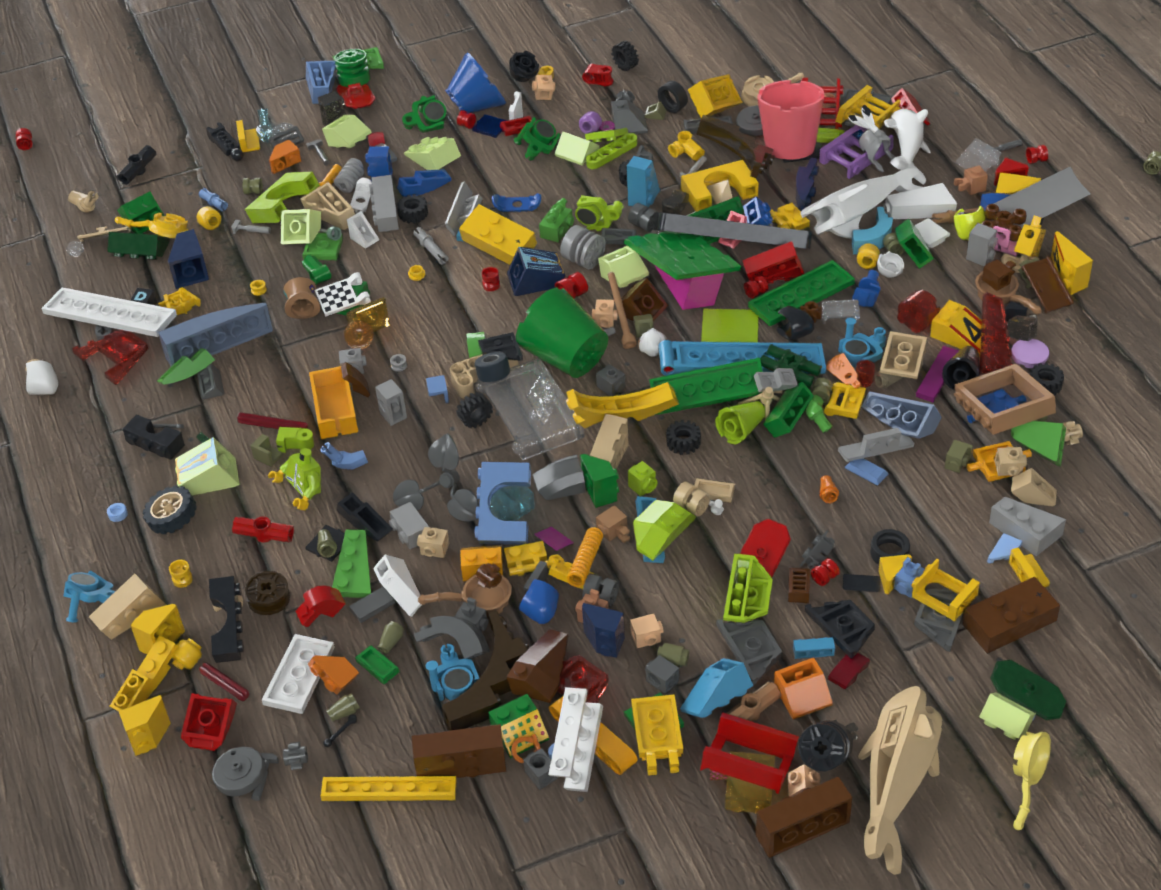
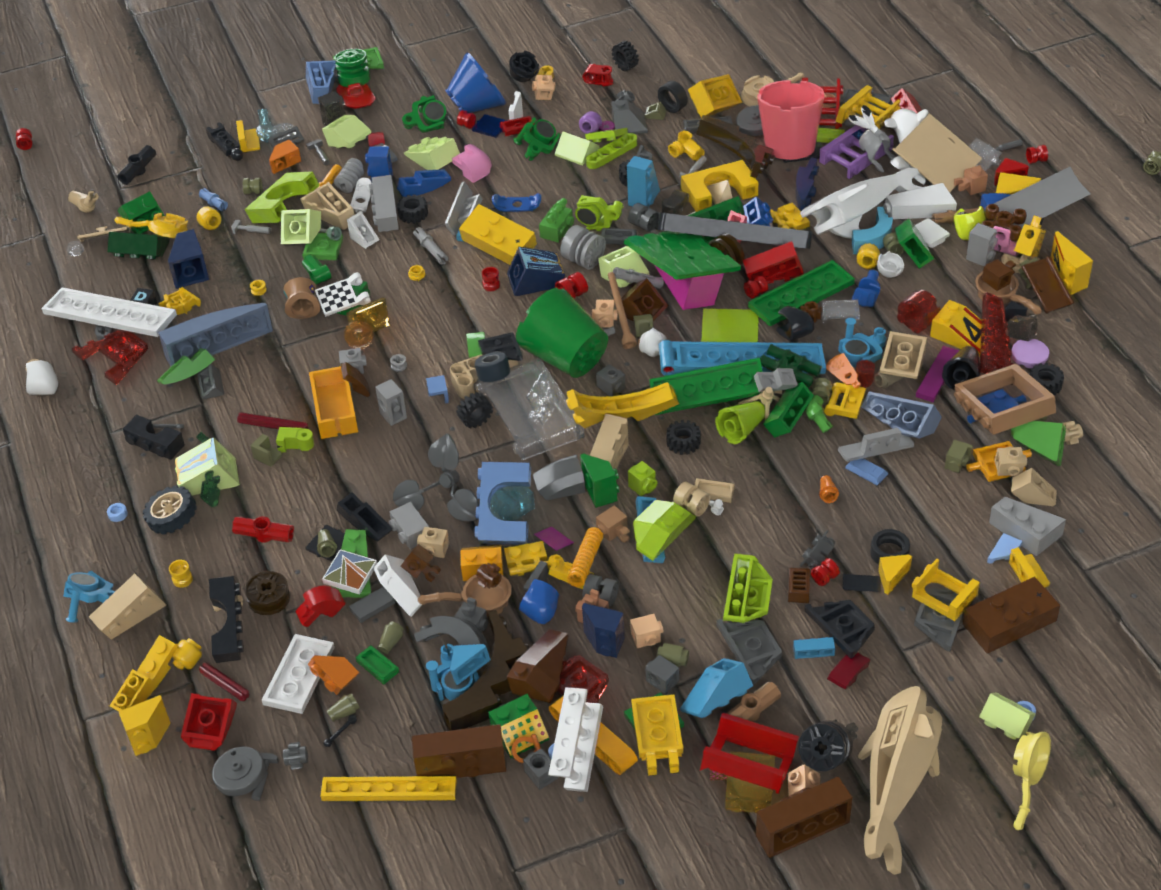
yellow slope [130,604,185,654] -> none
lime torso [268,448,321,510] -> none
medium blue arm [321,442,368,469] -> none
red shield [740,519,791,578] -> none
orange slope [774,658,833,720] -> none
medium blue brick [894,557,924,598] -> none
dark green shield [990,660,1067,720] -> none
none -> clear green plate [200,470,220,507]
none -> tile [322,549,377,595]
none -> reddish brown brick [400,544,441,582]
none -> dark azure slope [450,644,491,685]
none -> bright pink brick [452,144,492,183]
none -> light grey pin [613,267,664,289]
none -> dark brown wheel [709,233,744,273]
none -> tan piece [892,114,982,193]

